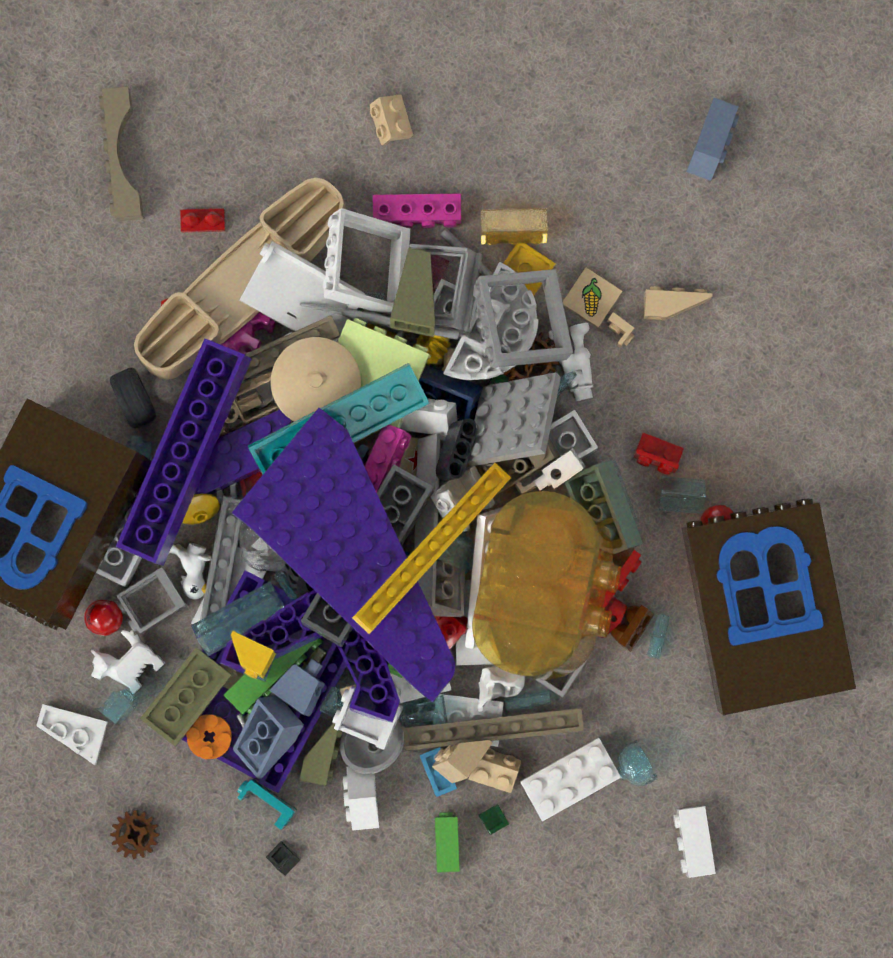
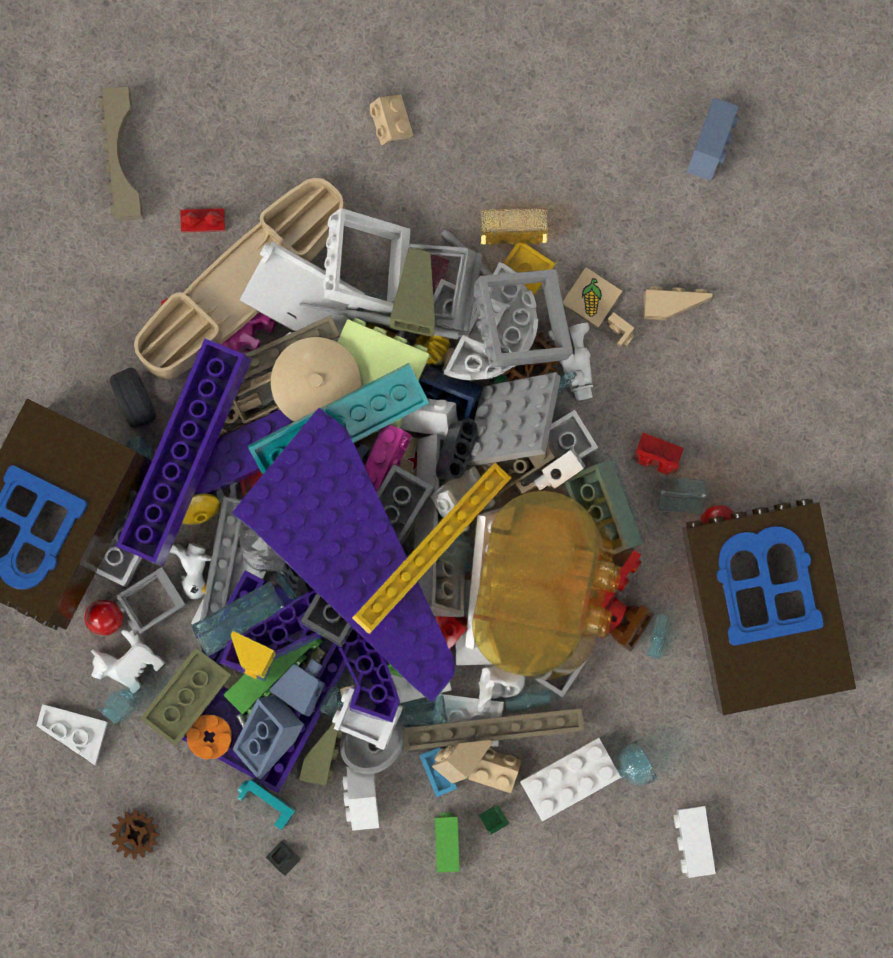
dark pink brick [373,194,461,228] -> none

